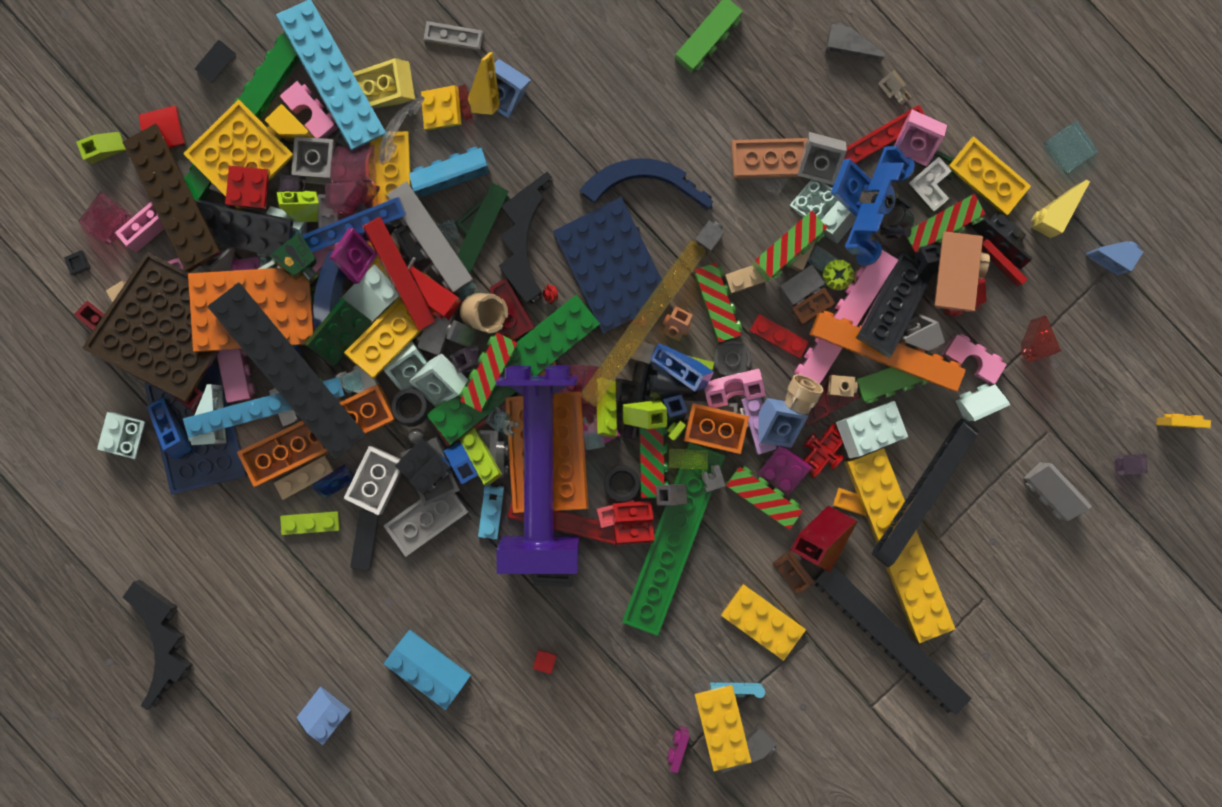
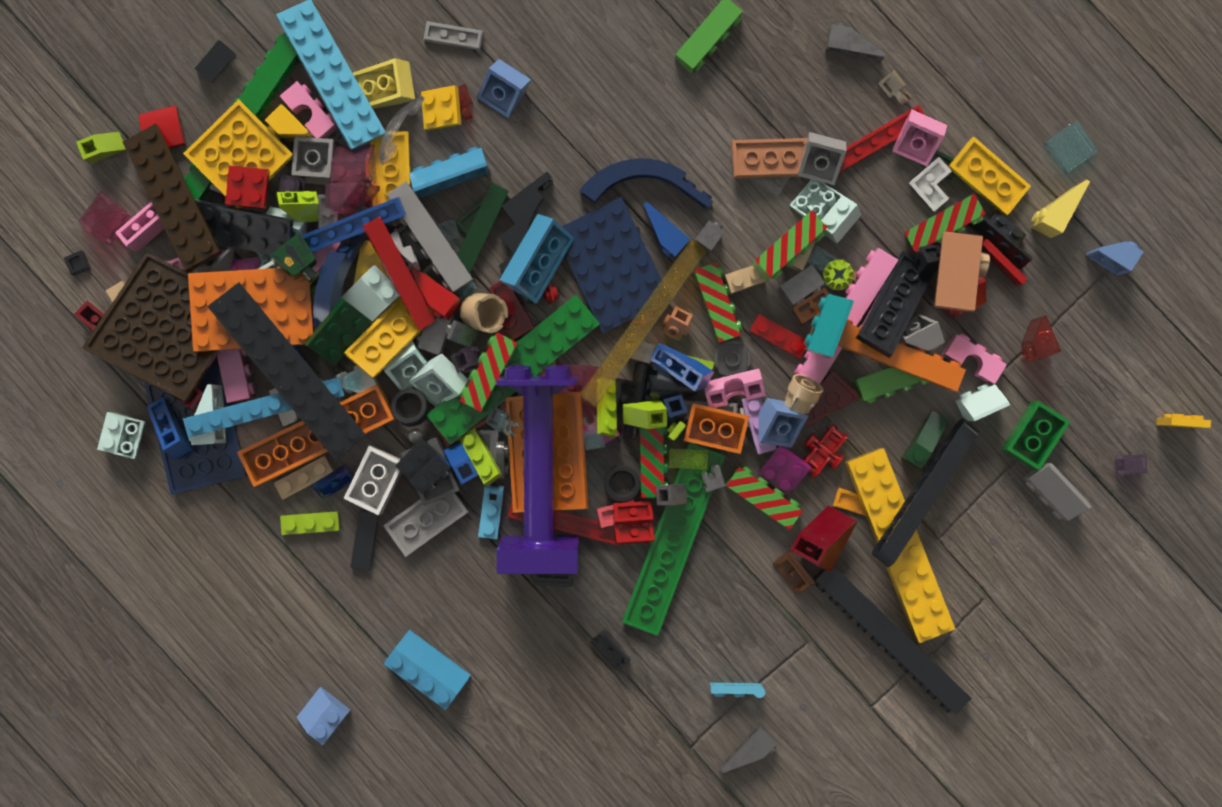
black arch [122,580,192,710] -> none
magenta plate [329,228,377,284] -> none
yellow slope [468,52,500,115] -> none
red tile [533,649,557,674] -> none
magenta plate [666,725,690,774] -> none
yellow plate [695,685,752,771] -> none
yellow plate [721,584,806,661] -> none
tan brick [827,375,858,397] -> none
blue piece [831,146,915,266] -> none
light aqua brick [836,401,908,458] -> none
none -> light grey slope [390,231,420,271]
none -> dark azure slope [500,214,574,304]
none -> black hinge [590,629,630,671]
none -> blue slope [644,202,690,259]
none -> teal slope [804,294,854,358]
none -> dark green slope [901,410,948,469]
none -> green brick [1001,401,1071,471]

